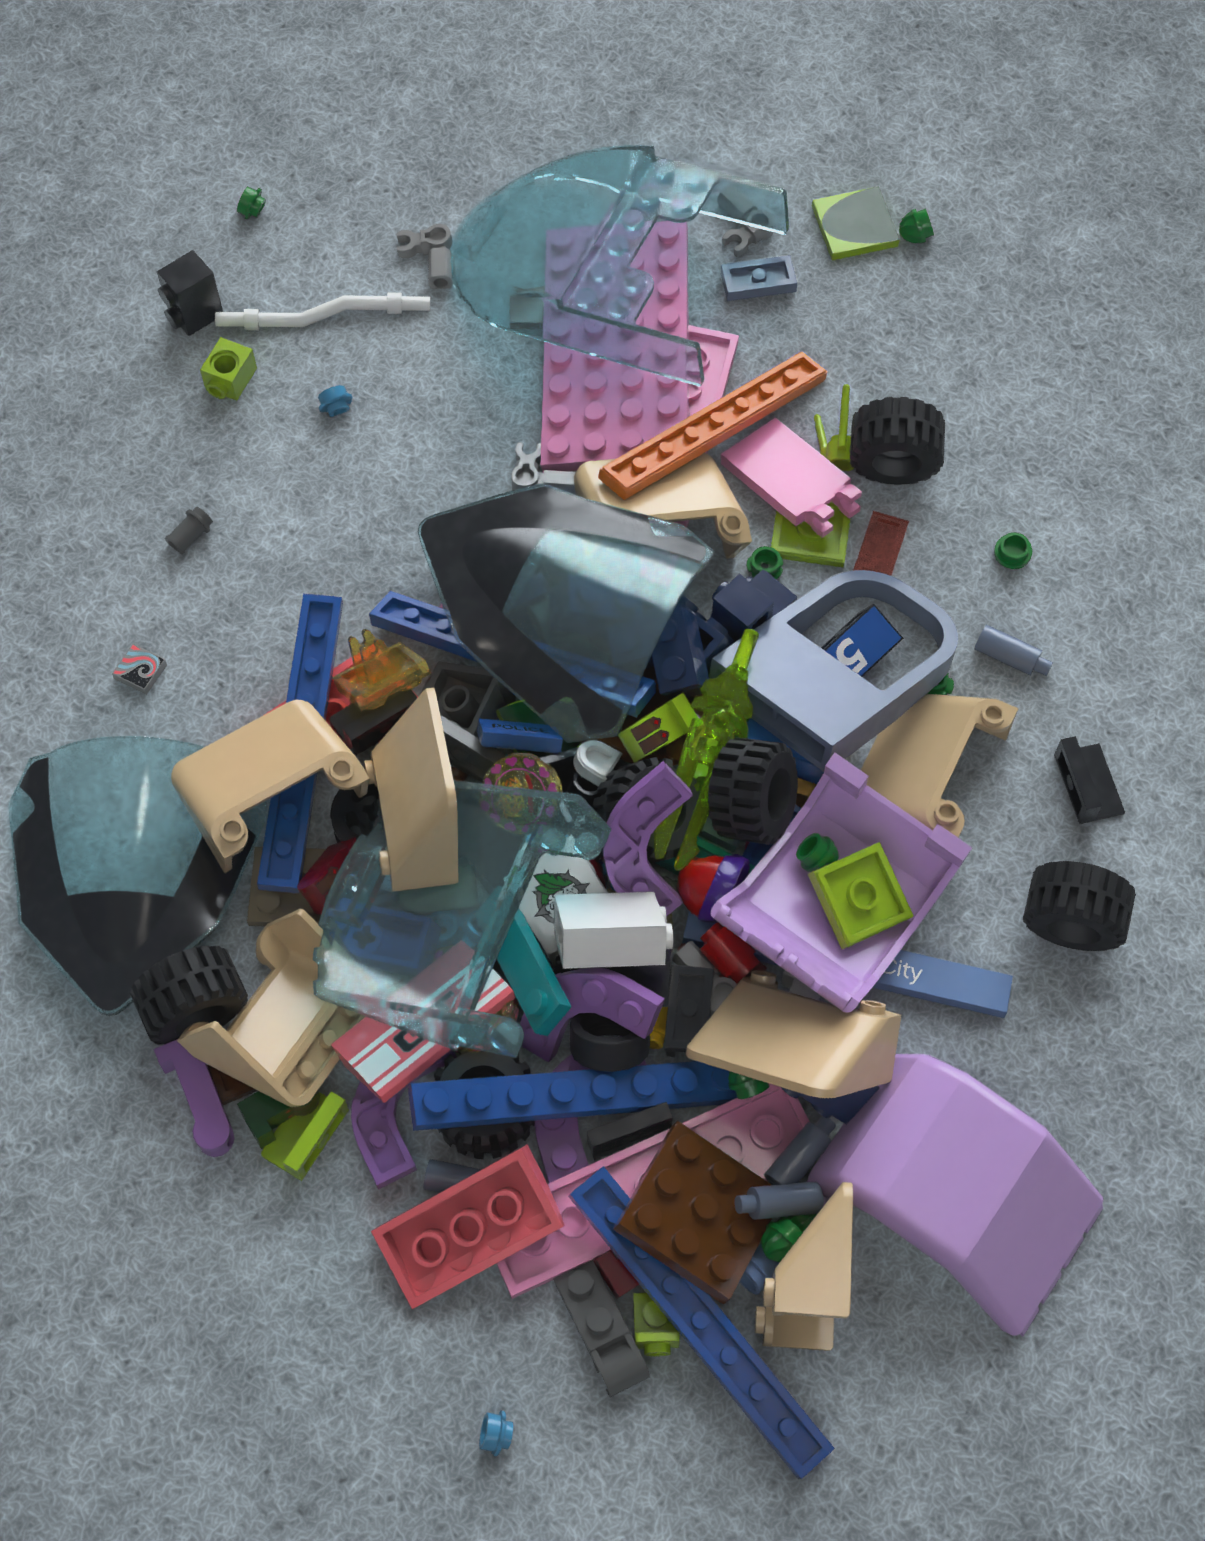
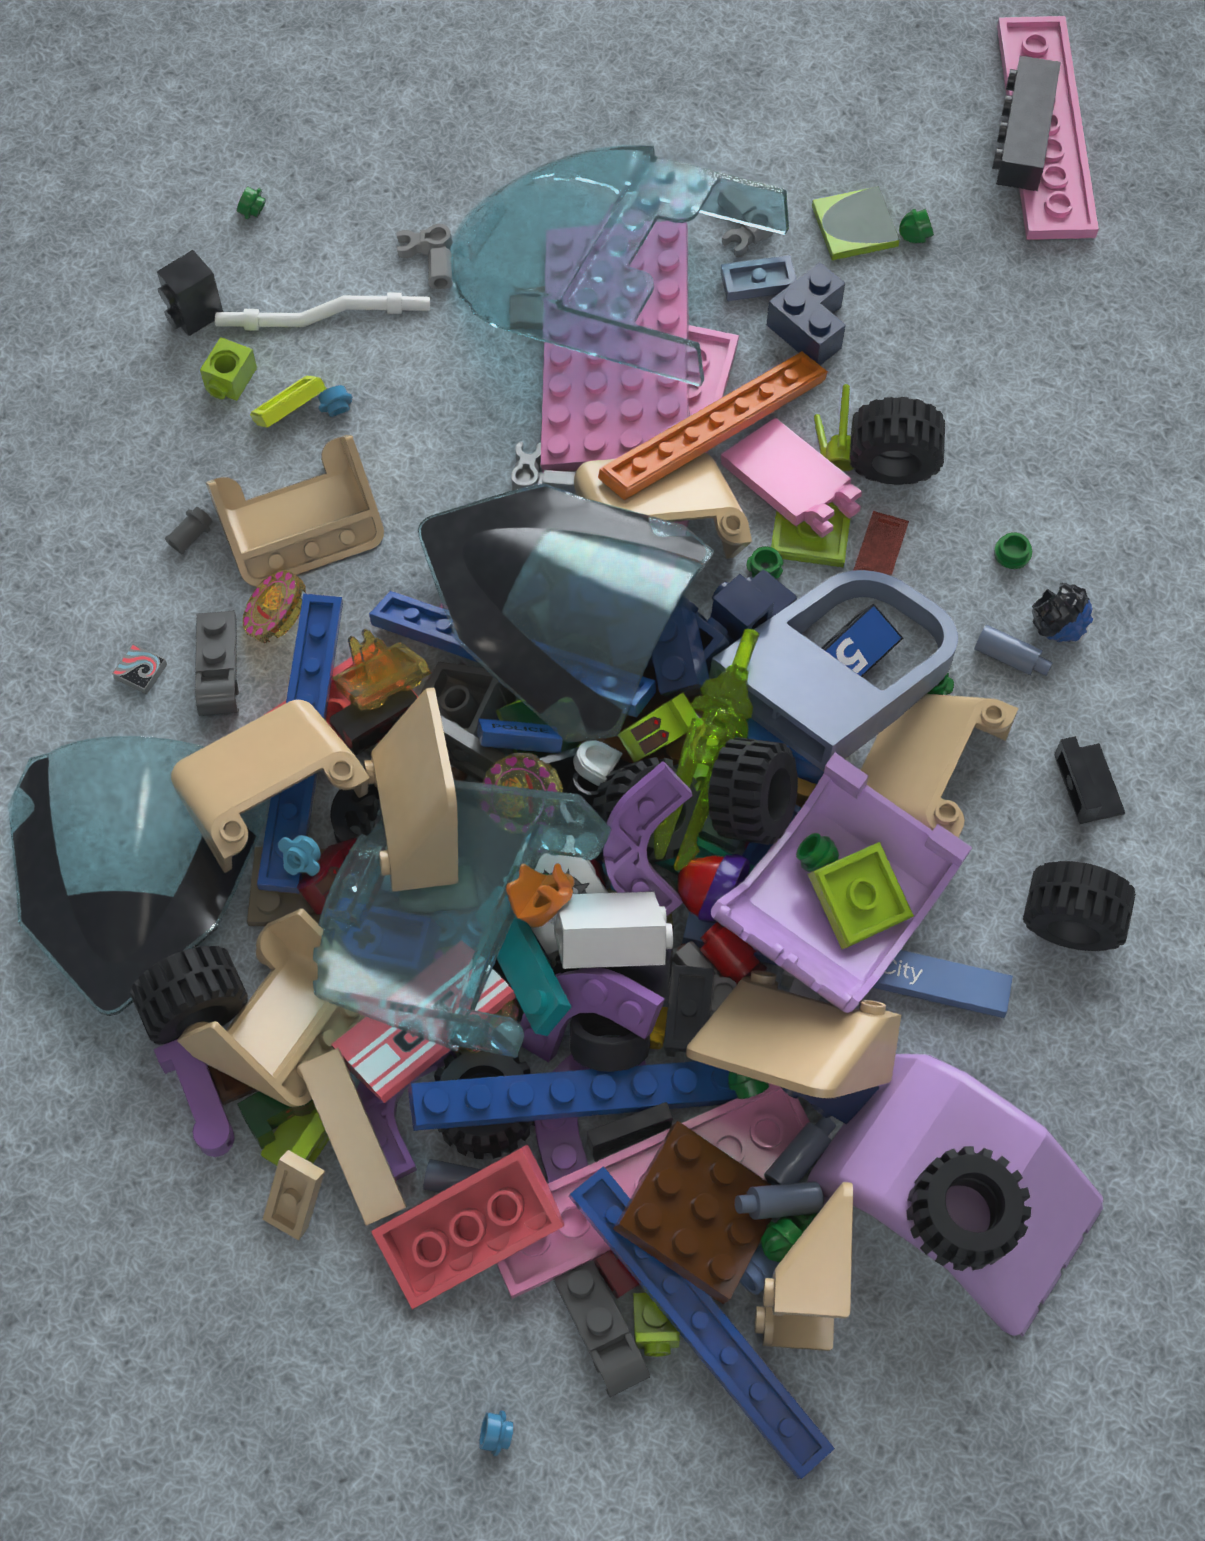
none -> dark grey plate [195,610,239,716]
none -> tan windscreen [205,435,384,587]
none -> clear yellow tile [243,570,306,643]
none -> neon yellow tile [250,375,327,428]
none -> tan plate [262,1150,325,1240]
none -> medium azure plate [278,835,321,876]
none -> tan tile [298,1048,407,1226]
none -> orange piece [506,863,574,928]
none -> dark blue brick [766,262,846,365]
none -> black tyre [906,1146,1031,1271]
none -> brick [992,56,1061,191]
none -> bright pink plate [997,16,1099,240]
none -> black piece [1032,583,1093,642]

